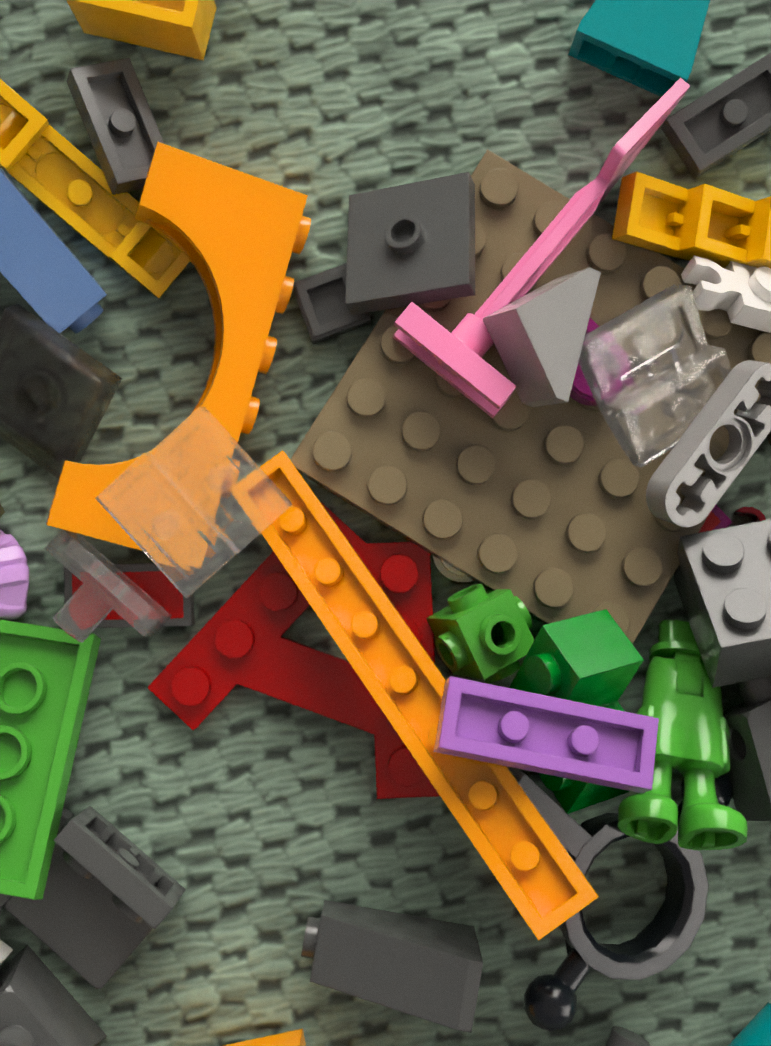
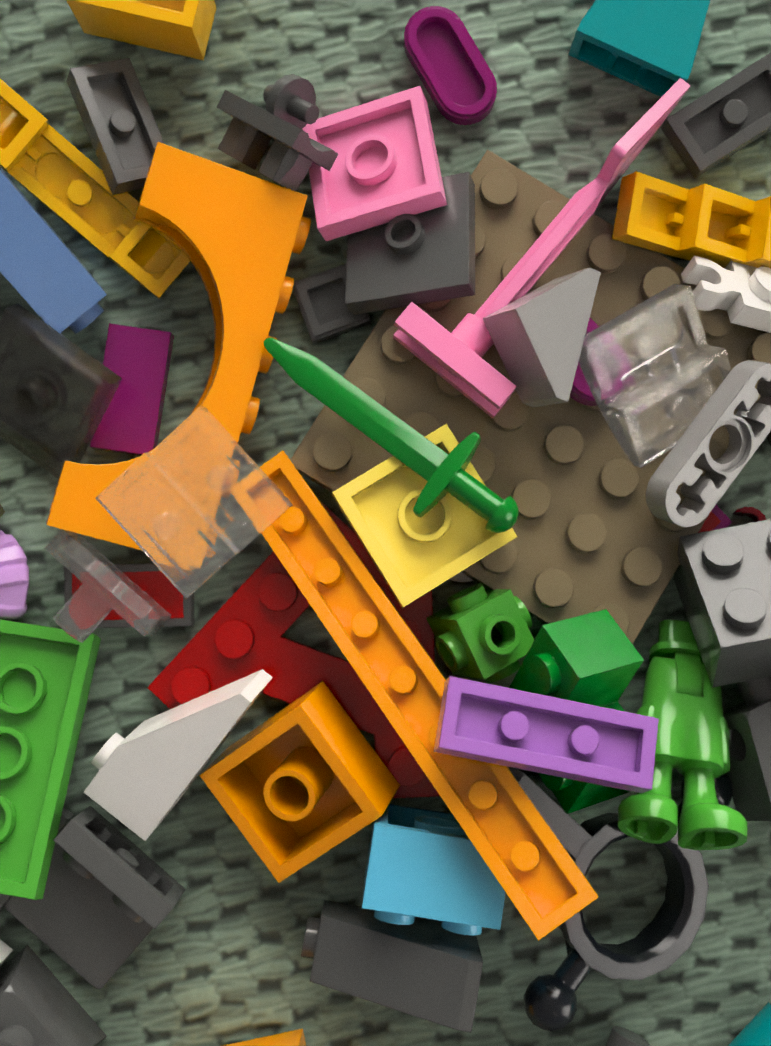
none -> white slope [84,669,273,841]
none -> magenta tile [90,323,174,456]
none -> light orange brick [199,681,400,883]
none -> dark grey hips [217,74,338,191]
none -> green sword [264,338,519,533]
none -> bright pink plate [302,86,447,241]
none -> light yellow plate [332,423,518,608]
none -> medium azure brick [362,804,506,936]
none -> magenta tile [404,6,497,125]

